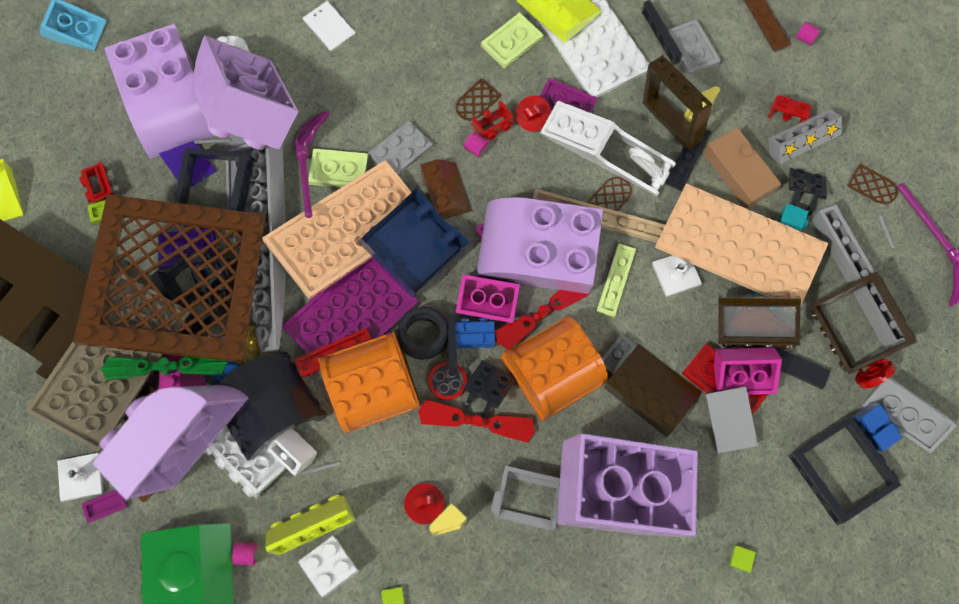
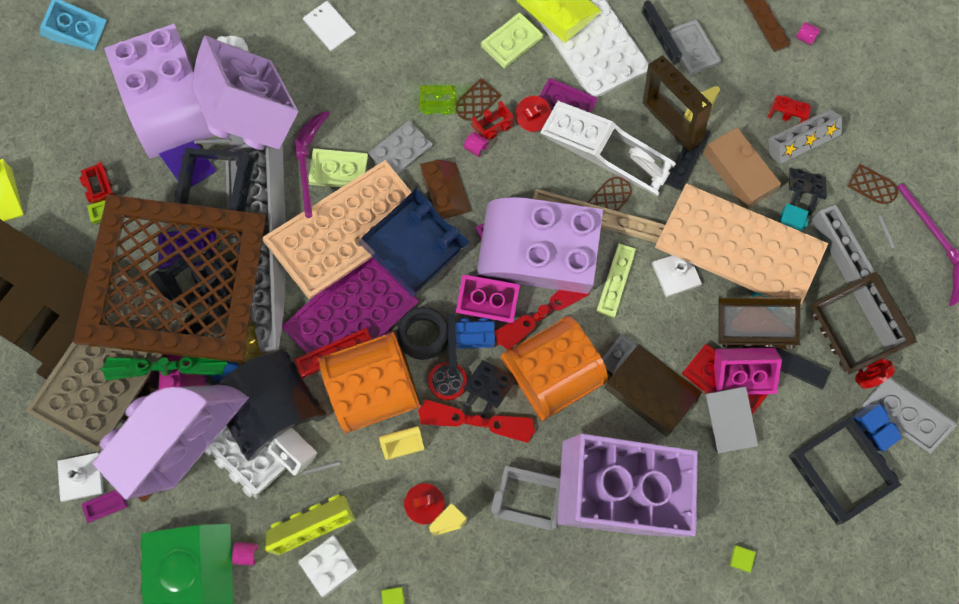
none -> light yellow tile [379,426,425,460]
none -> clear neon green window [419,85,458,115]

